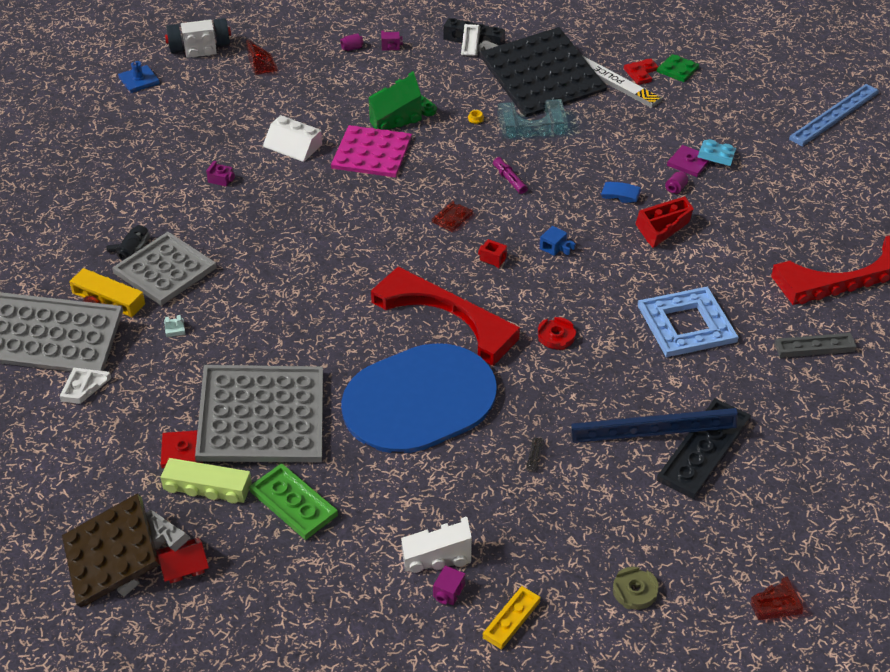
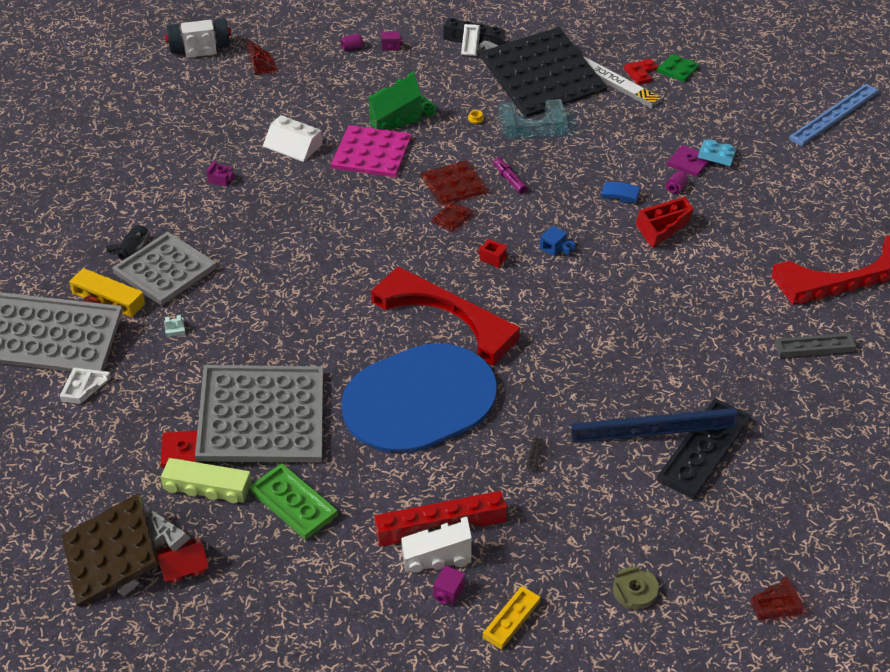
blue tile [118,61,160,93] -> none
red plate [537,317,576,350] -> none
light blue plate [638,286,738,357] -> none
none -> red arch [374,491,507,547]
none -> clear red plate [421,160,488,206]

